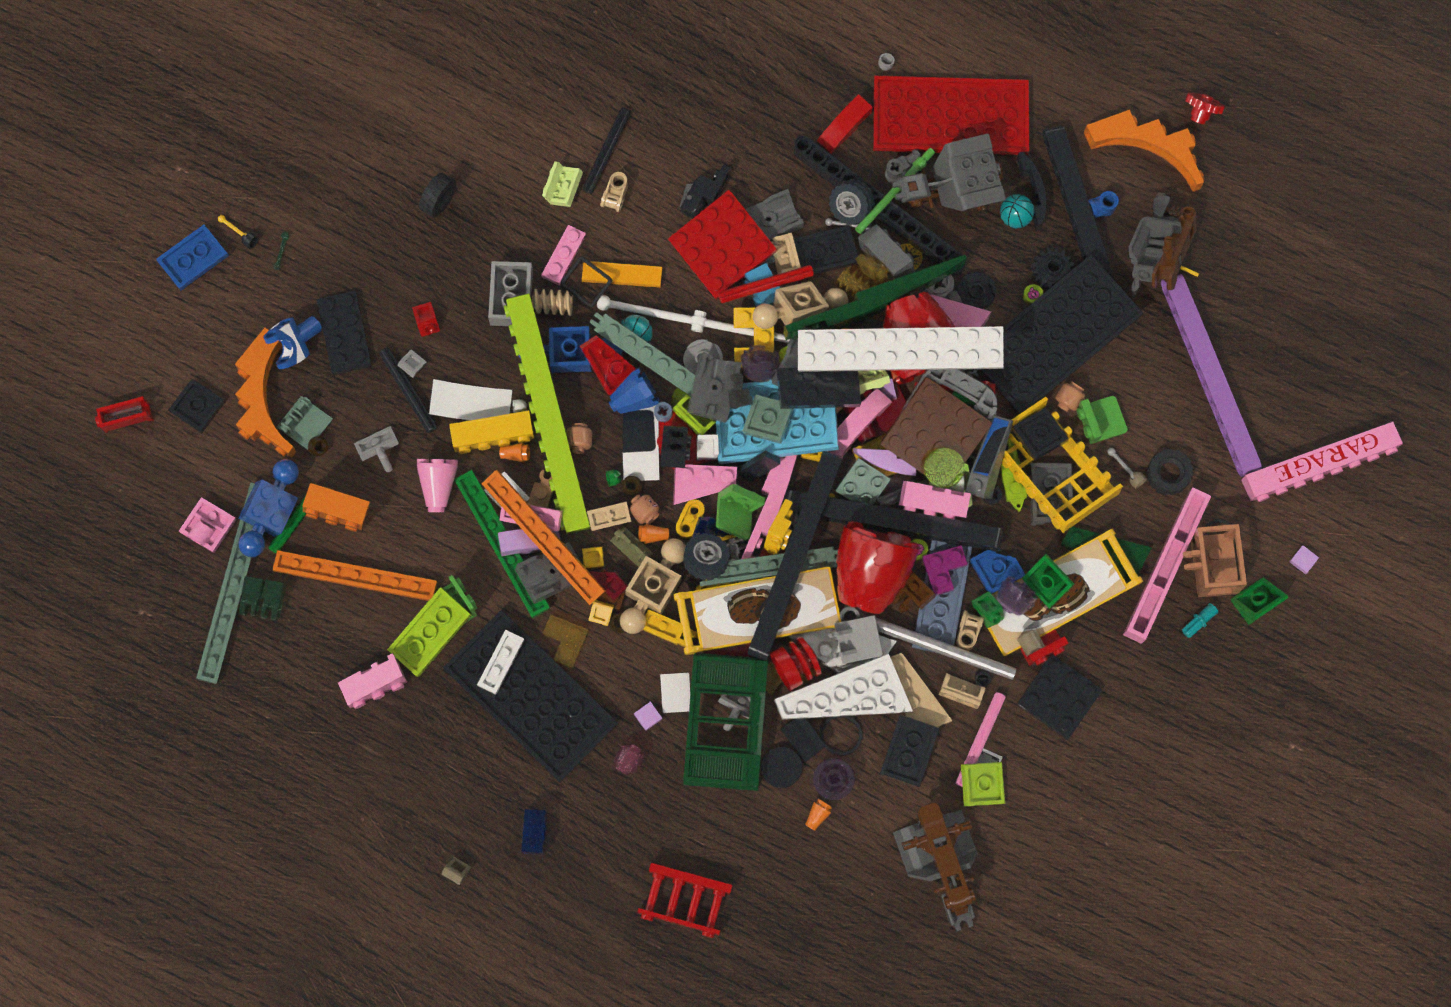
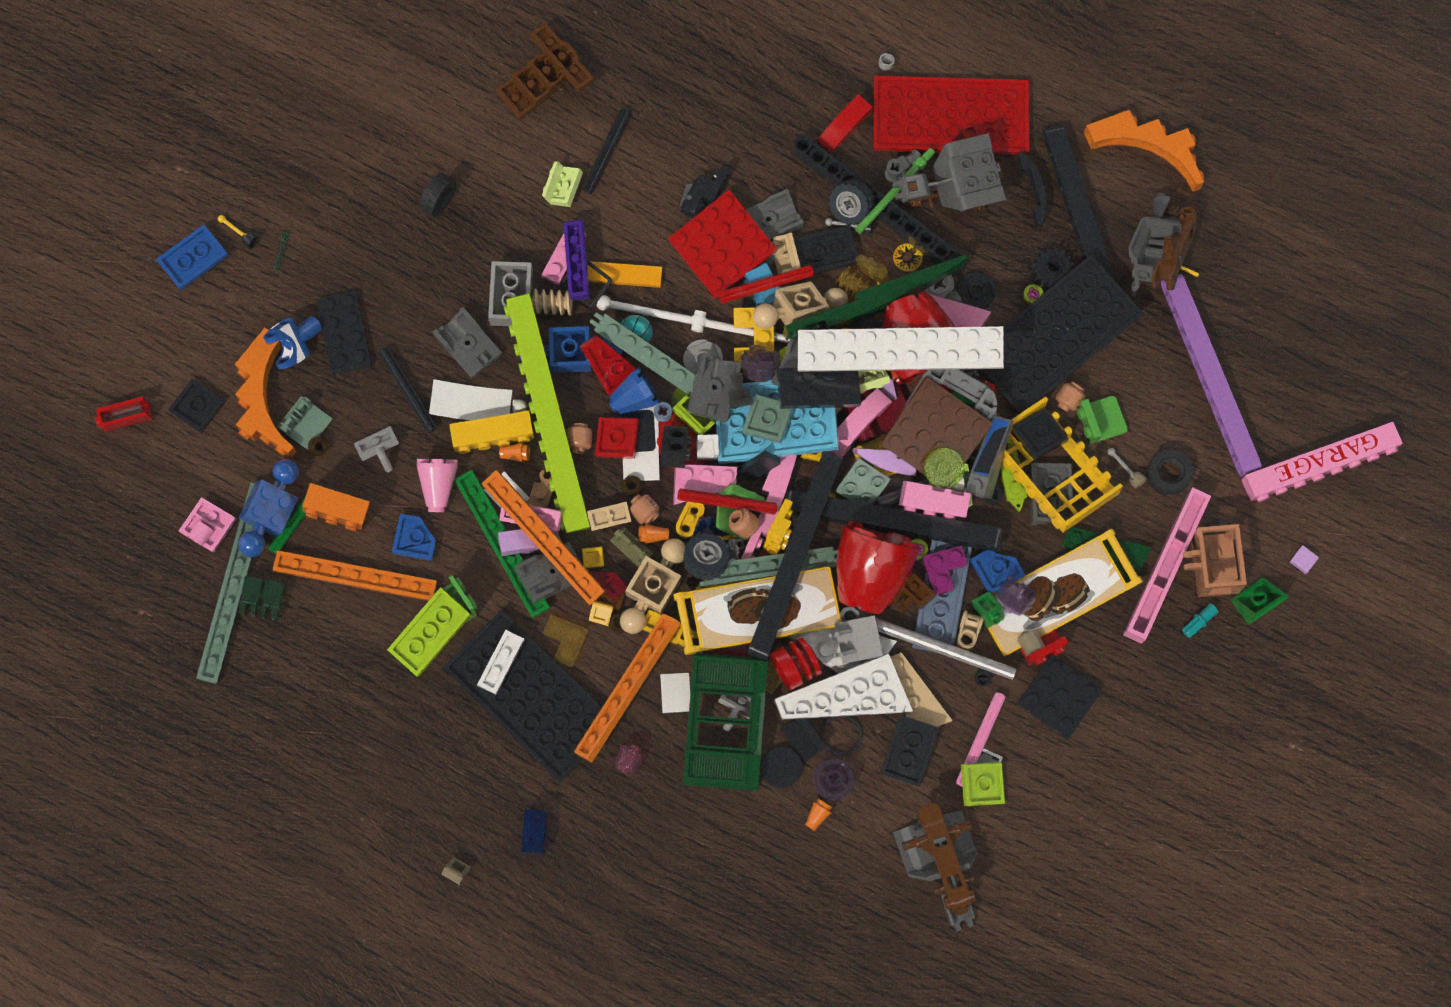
bright pink wedge [338,653,407,709] -> none
light grey plate [397,350,426,378] -> none
red bracket [412,302,440,337] -> none
tan piece [600,172,628,212] -> none
green hinge [606,470,621,487] -> none
lavender tile [634,702,662,731] -> none
red fence [638,863,732,938] -> none
dark grey wedge [858,224,915,281] -> none
tan hinge [938,673,985,709] -> none
teal piece [1000,194,1034,229] -> none
green slope [1022,554,1074,609] -> none
blue piece [1088,191,1119,218] -> none
red plant [1185,92,1225,124] -> none
none -> blue plate [392,514,436,561]
none -> dark grey piece [432,307,503,379]
none -> reddish brown slope [496,23,594,120]
none -> dark purple brick [563,220,590,301]
none -> orange plate [574,614,681,763]
none -> red tile [595,417,639,459]
none -> red axle [677,488,777,515]
none -> nougat head [729,508,759,538]

